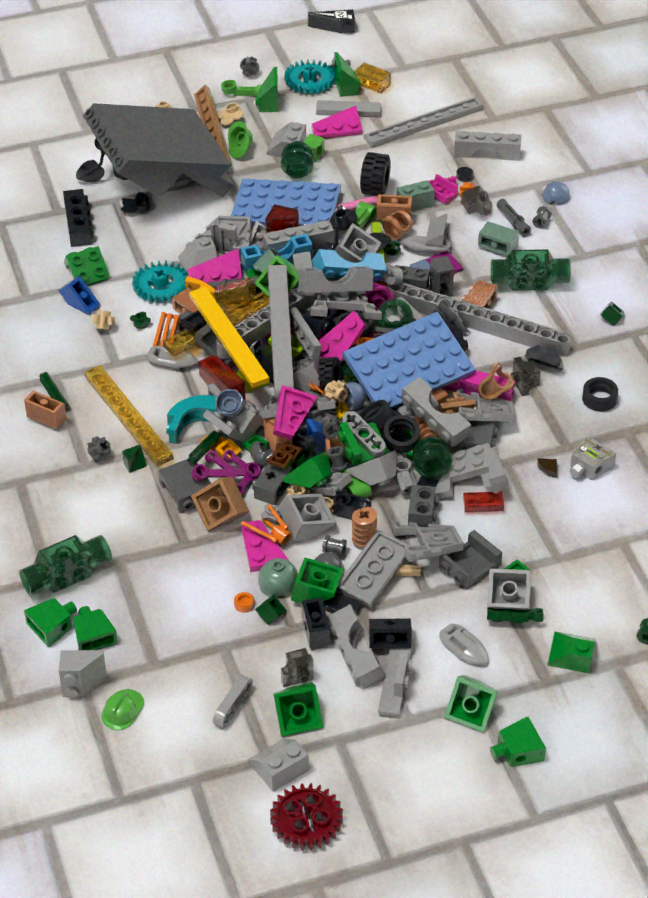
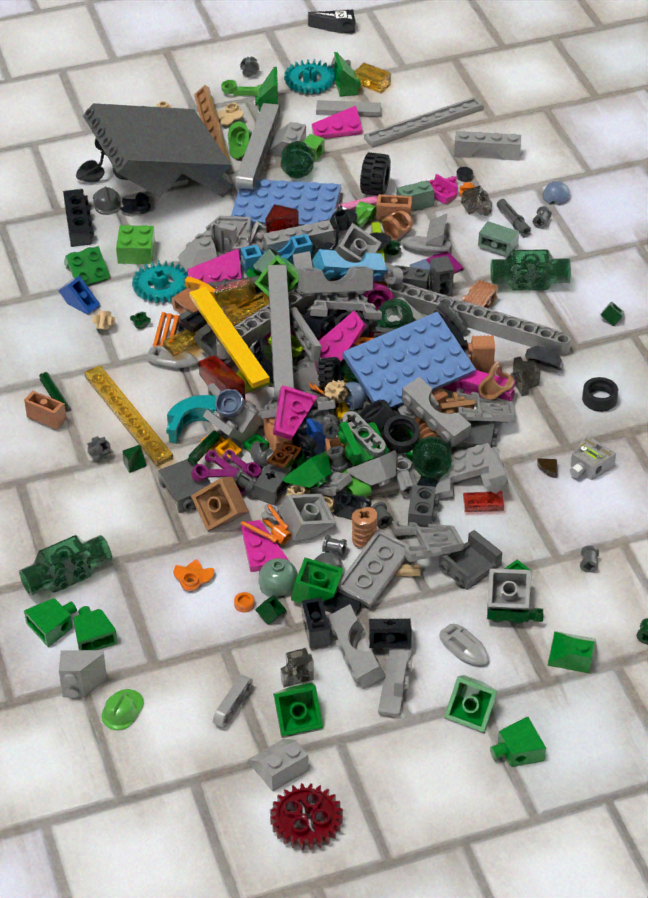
none -> dark grey piece [93,186,121,215]
none -> bright green brick [116,225,155,264]
none -> orange plate [173,559,214,591]
none -> dark grey bush [233,468,257,493]
none -> light grey beam [236,103,280,189]
none -> dark grey bush [371,502,393,528]
none -> nougat brick [467,335,495,373]
none -> dark grey bush [580,545,599,572]

